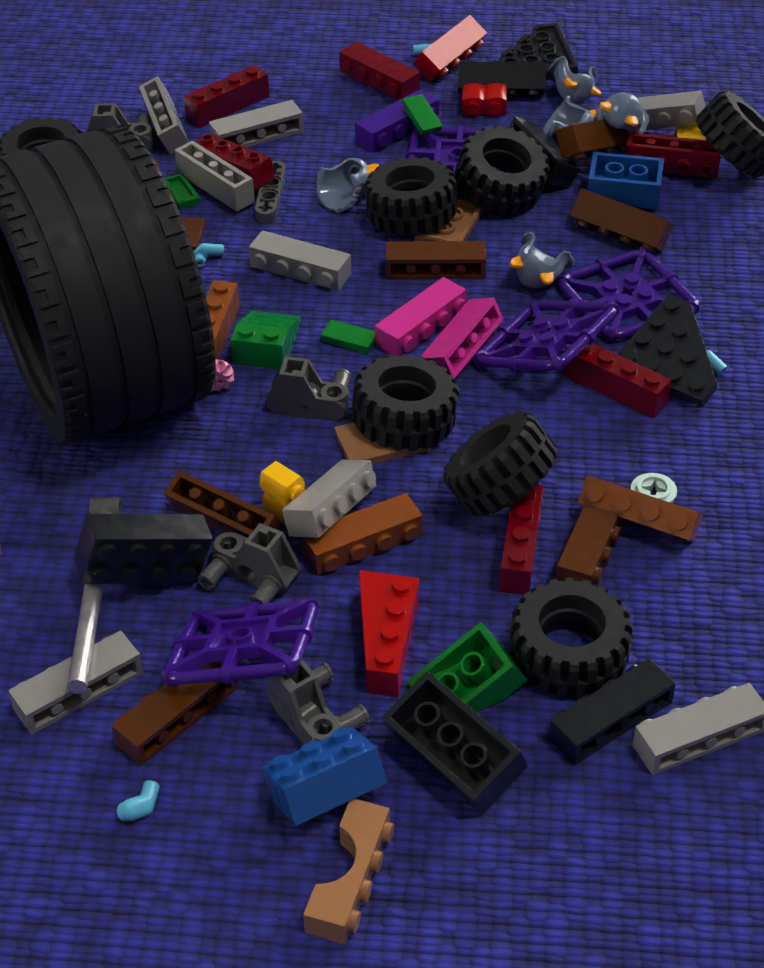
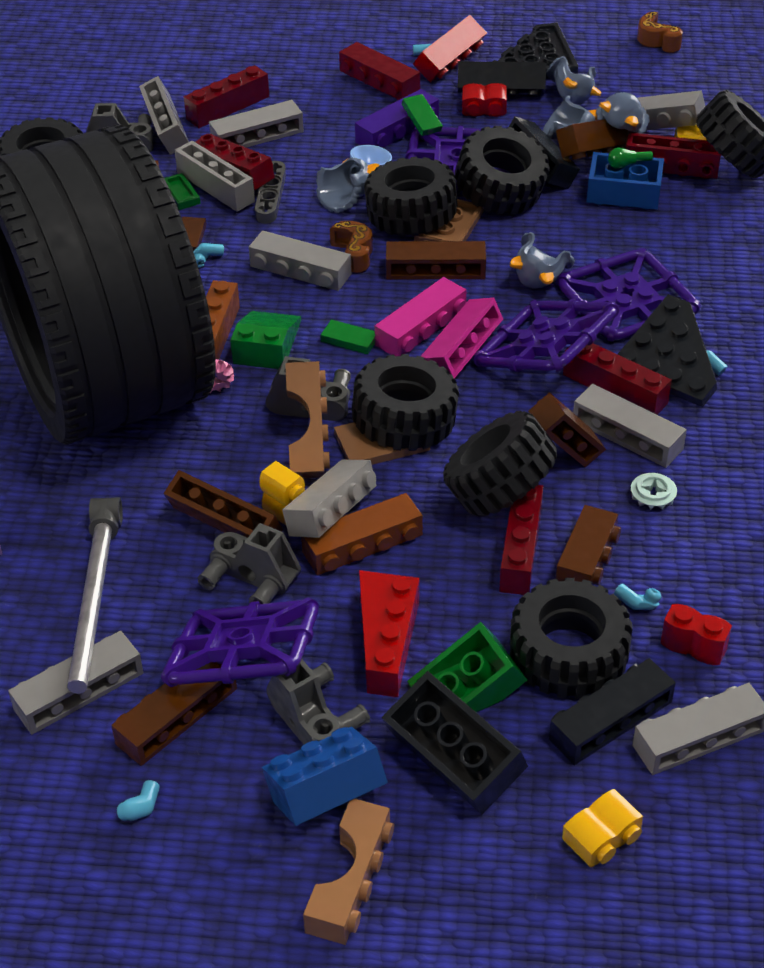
black brick [74,514,213,584] -> none
reddish brown brick [570,188,674,253] -> none
dark orange brick [577,475,703,541] -> none
none -> medium nougat arch [285,361,330,478]
none -> dark orange animal [330,221,373,273]
none -> light blue piece [350,145,392,166]
none -> reddish brown brick [528,392,606,467]
none -> yellow brick [562,789,643,867]
none -> light grey brick [573,384,687,468]
none -> green piece [608,147,653,169]
none -> medium azure arm [614,584,661,610]
none -> dark orange animal [637,12,683,53]
none -> red brick [661,604,732,665]

